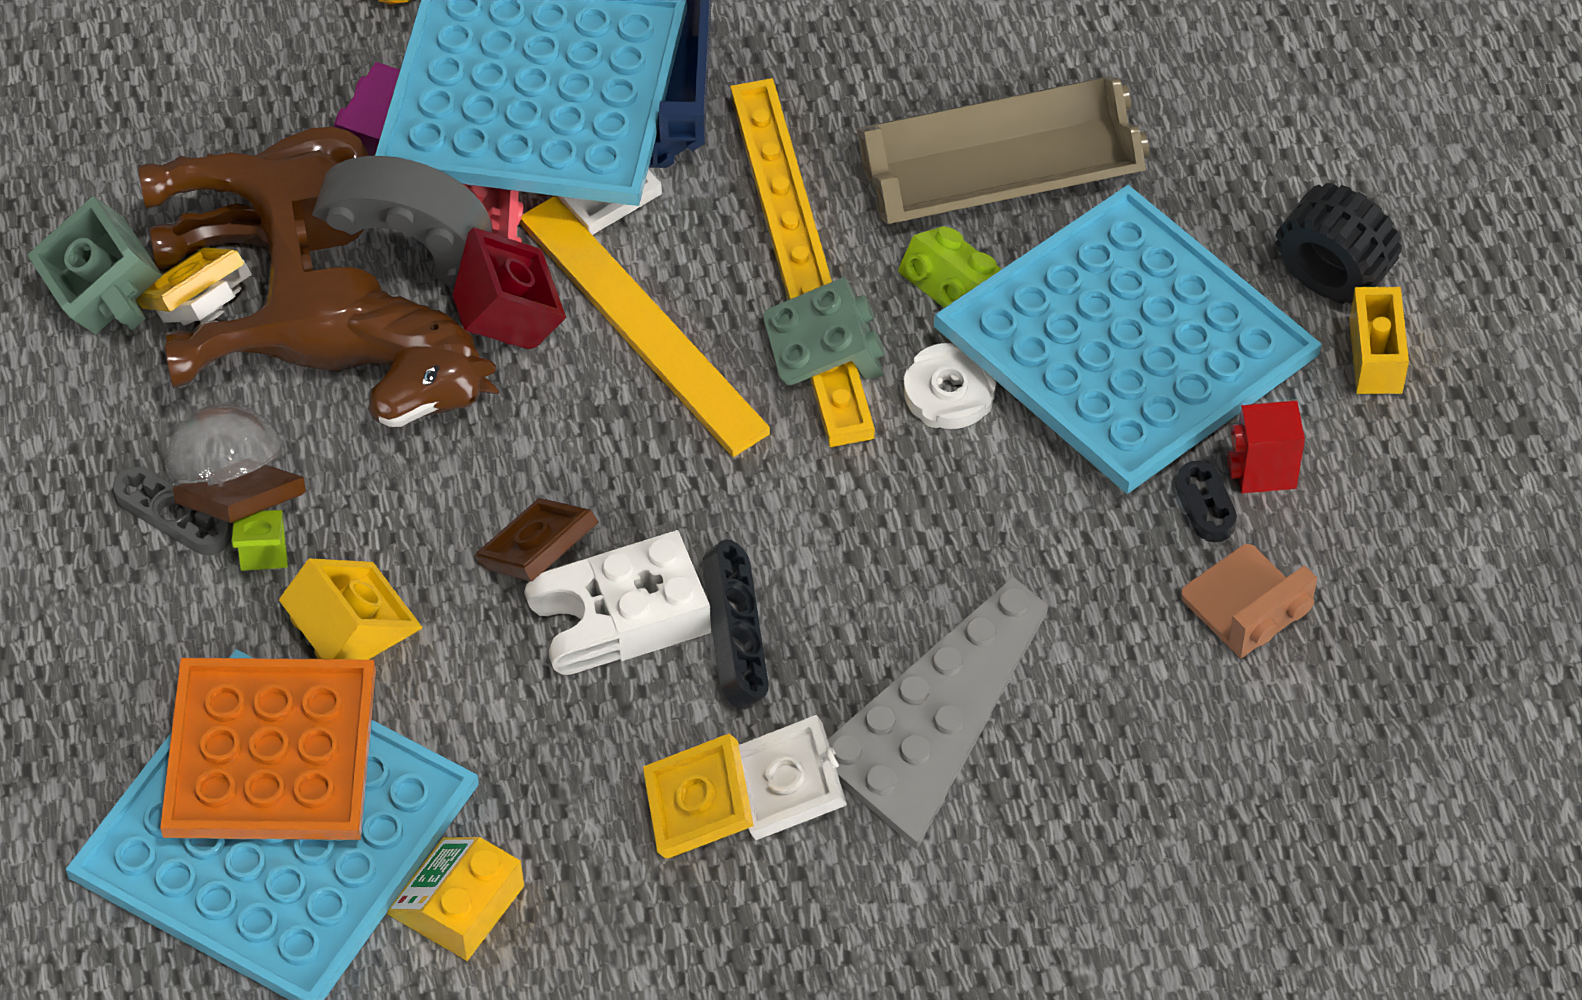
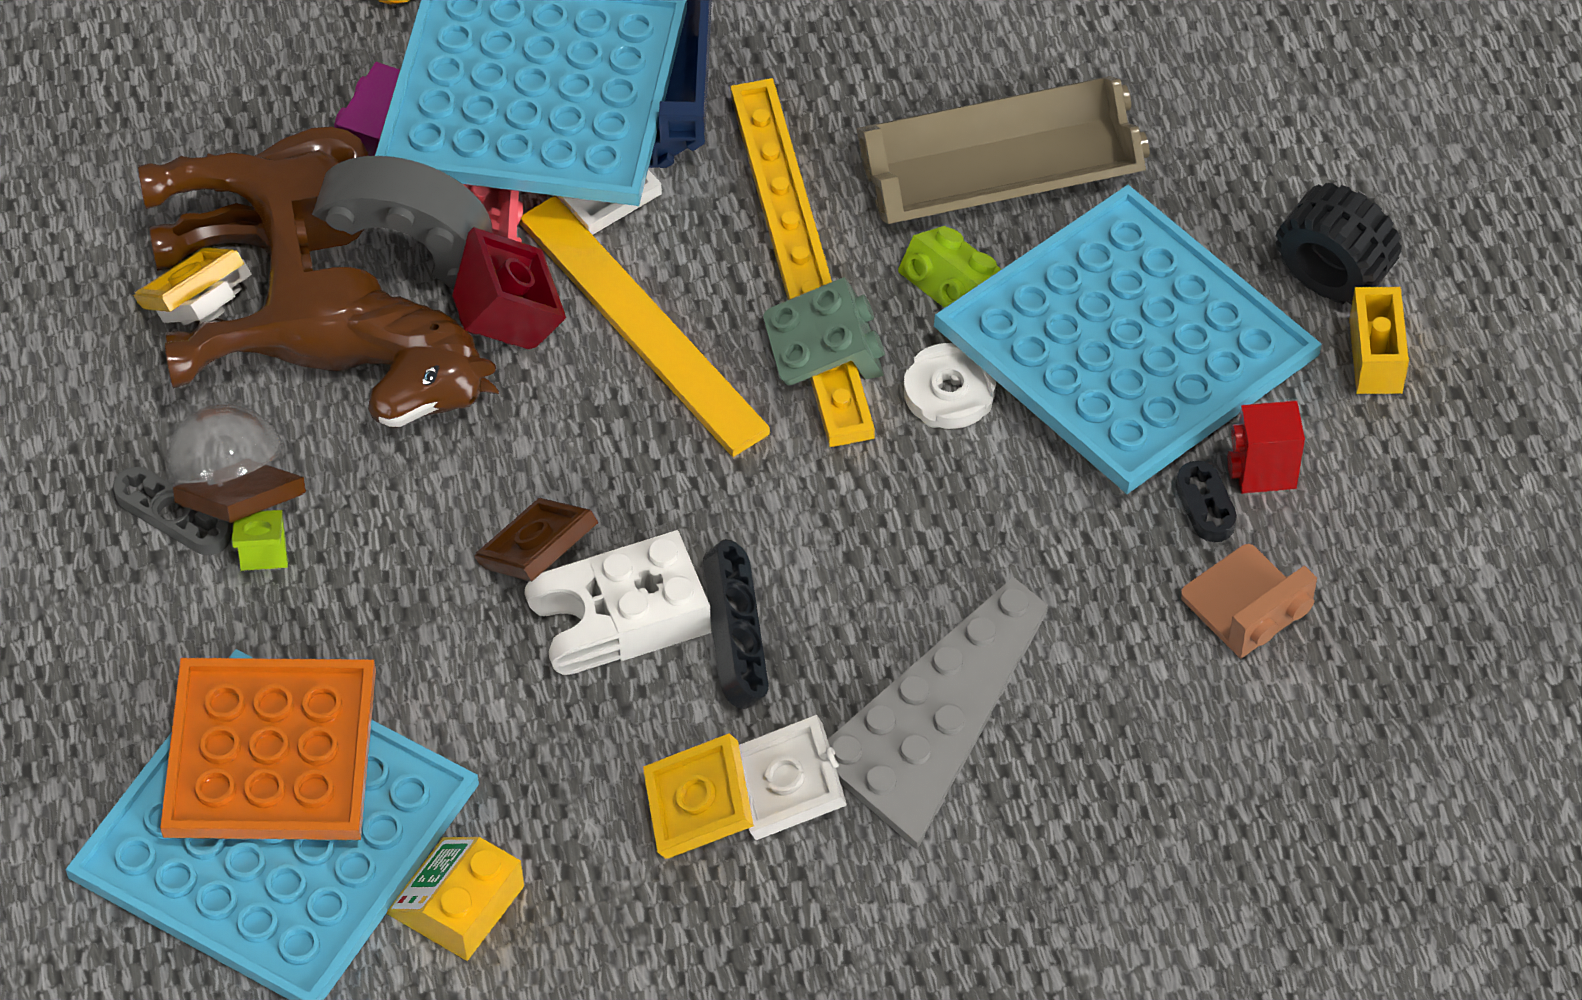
sand green hinge [27,195,163,334] -> none
yellow slope [279,558,423,660] -> none

